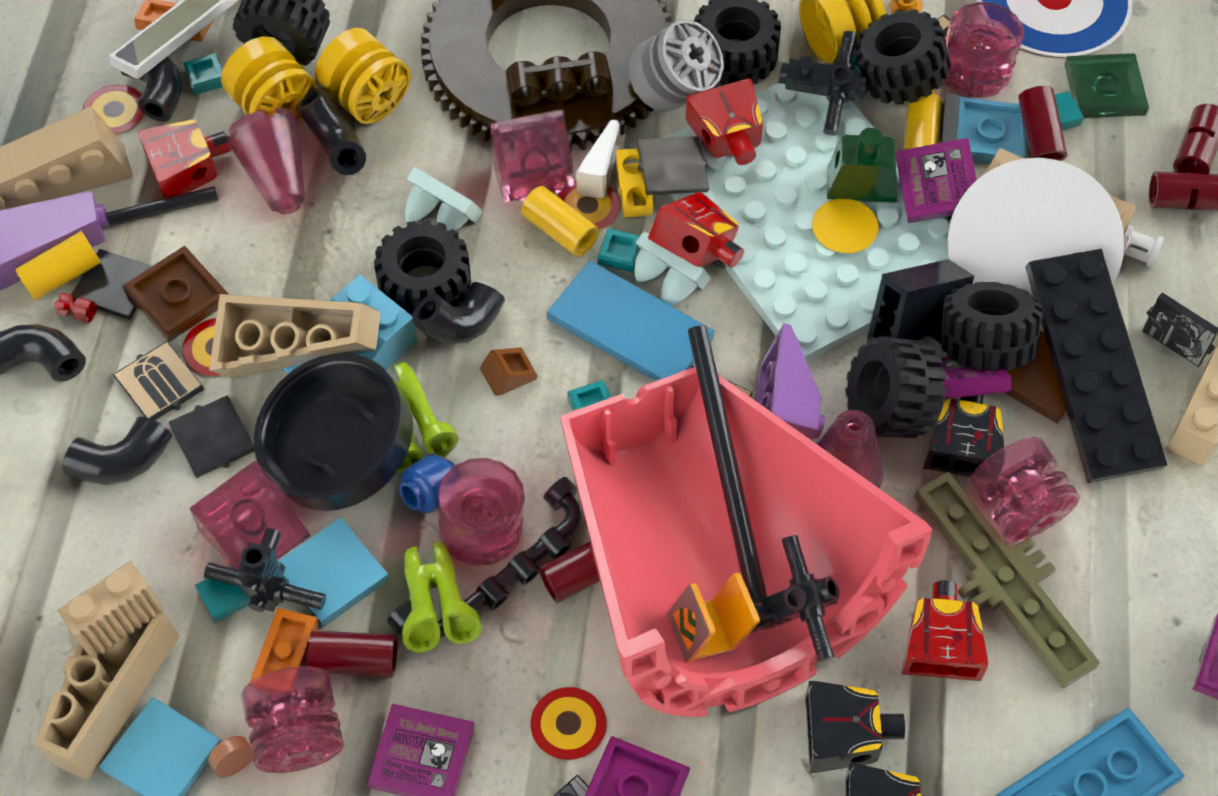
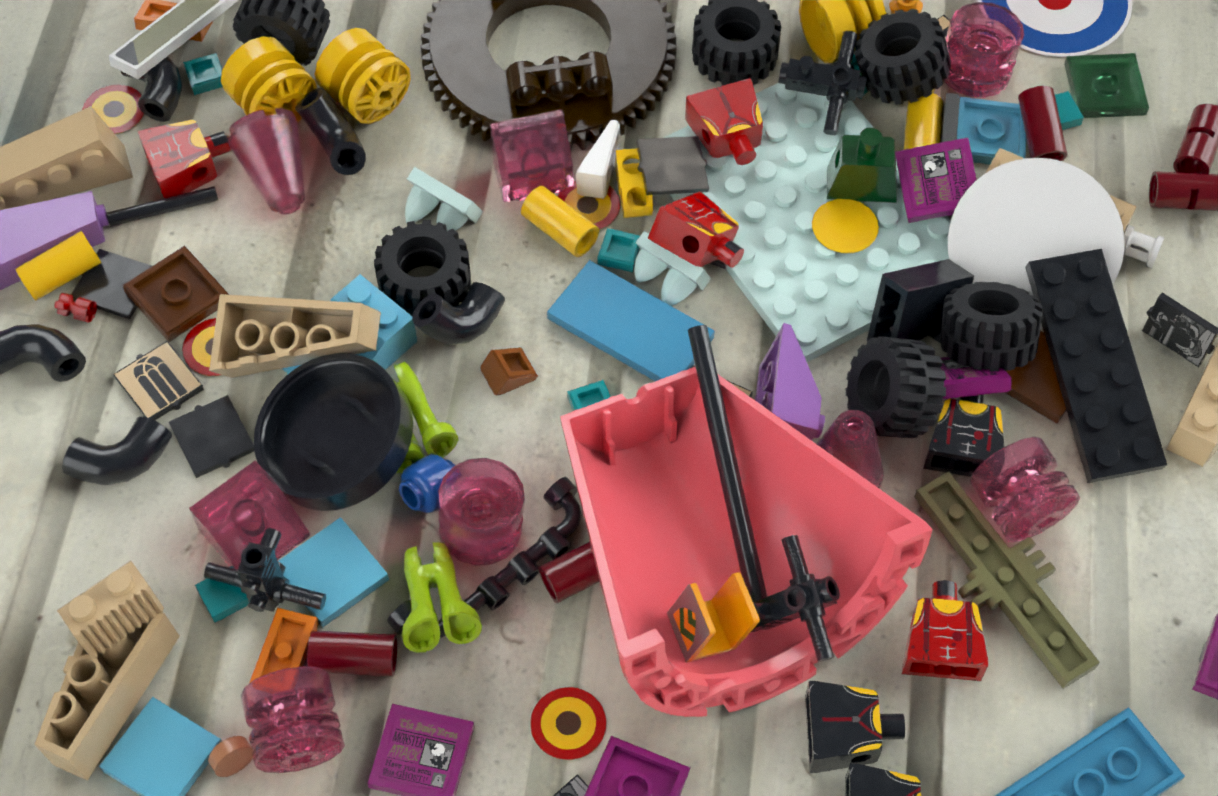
light grey wheel [628,19,724,112] -> none

